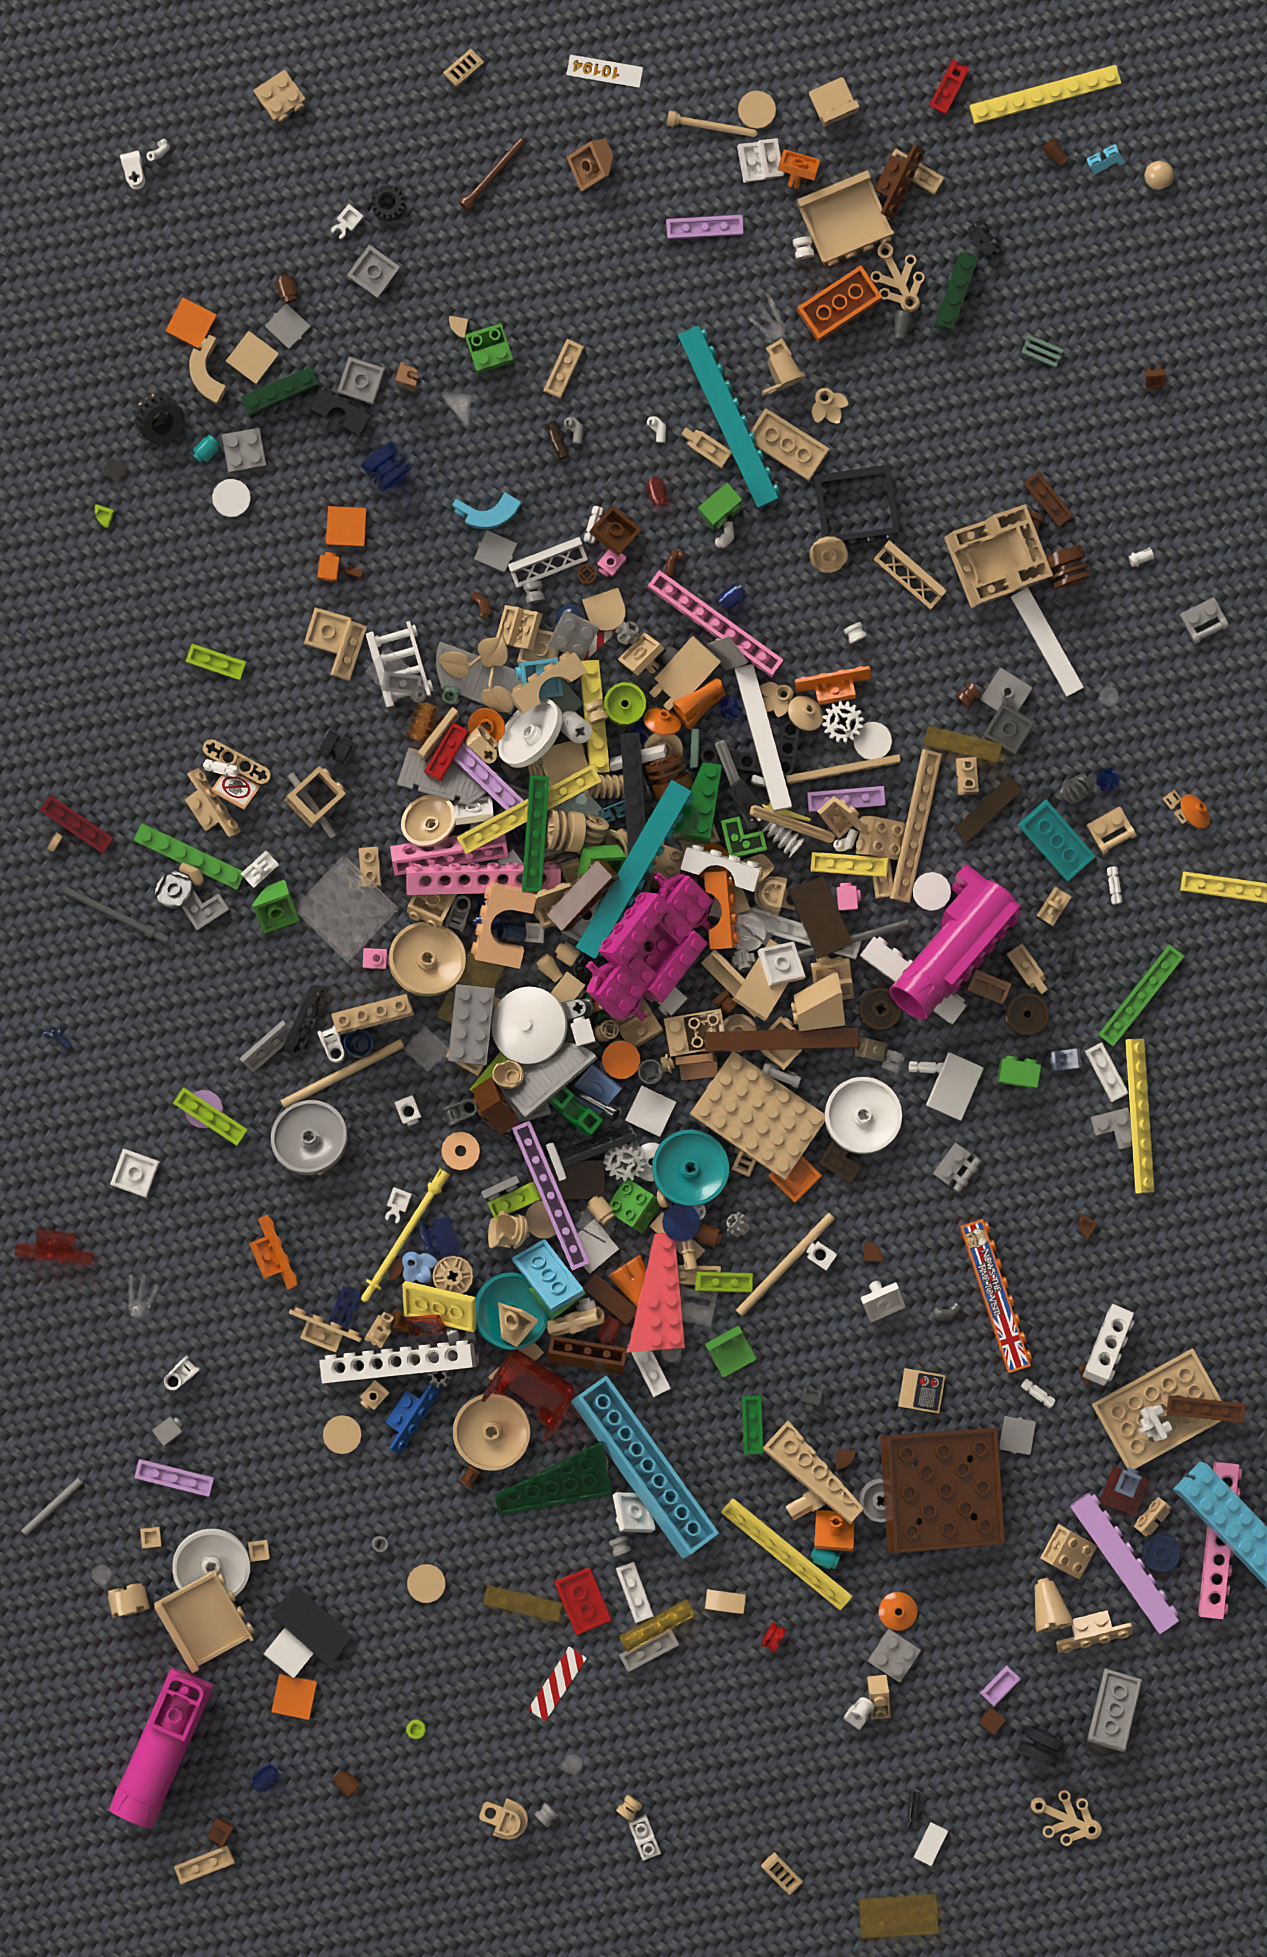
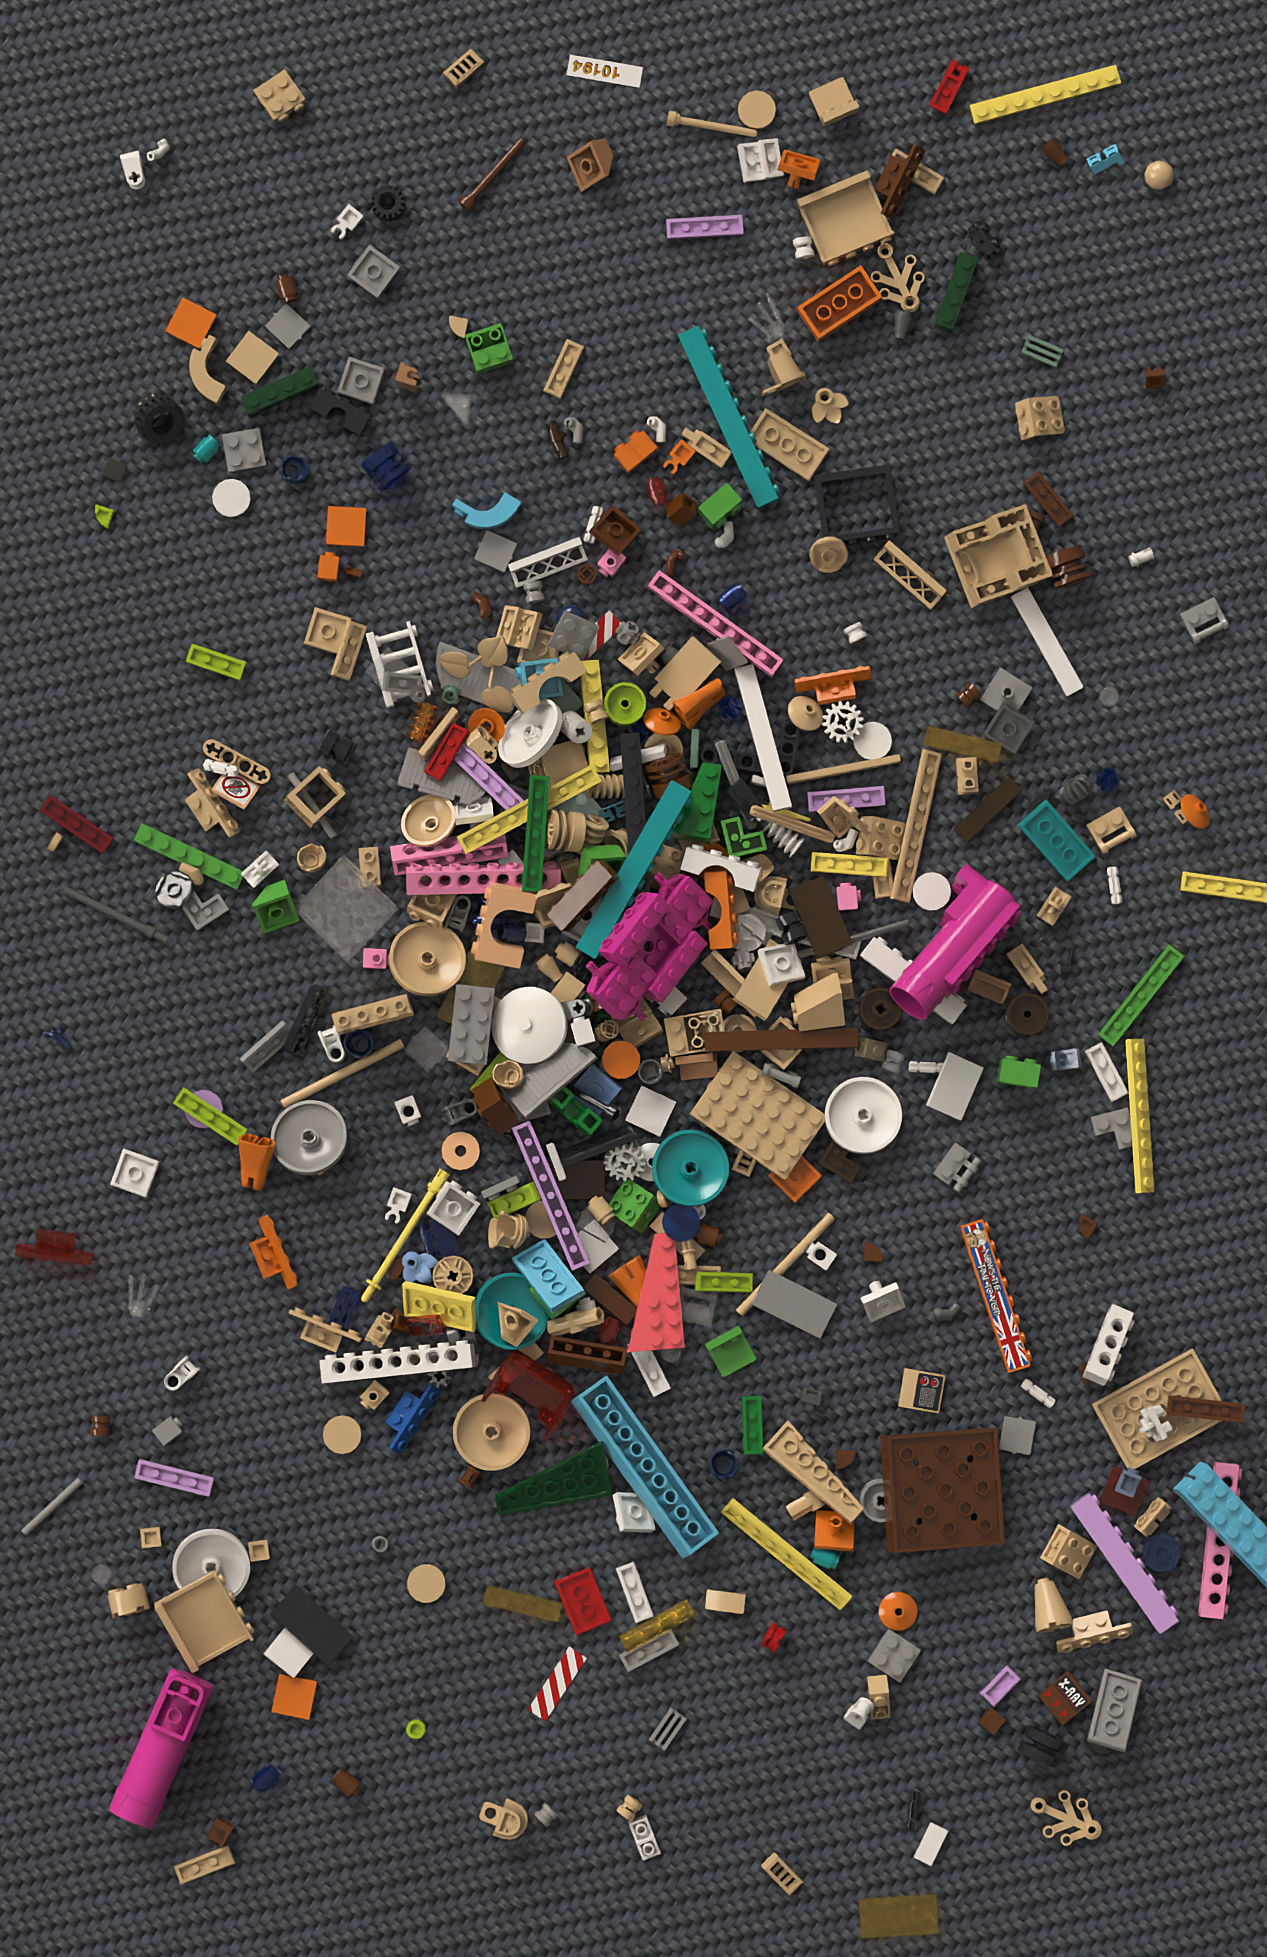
clear tile [563,1754,582,1774] -> none
tan tile [582,588,625,631] -> none
light grey wheel [609,1535,631,1556] -> none
light grey gear [727,1212,750,1237] -> none
tan plate [759,682,793,718] -> none
none -> reddish brown wheel [90,1415,111,1436]
none -> orange piece [238,1134,276,1191]
none -> dark blue hair [280,455,310,484]
none -> tan hair [297,843,326,873]
none -> white plate [426,1180,480,1235]
none -> orange brick [614,430,658,473]
none -> light grey tile [649,1707,687,1751]
none -> orange plate [663,439,696,475]
none -> reddish brown panel [667,493,696,526]
none -> dark blue hair [709,1449,738,1480]
none -> light grey tile [751,1270,837,1338]
none -> black wheel [775,911,808,945]
none -> tan bracket [1015,396,1065,440]
none -> tile [1038,1671,1092,1725]

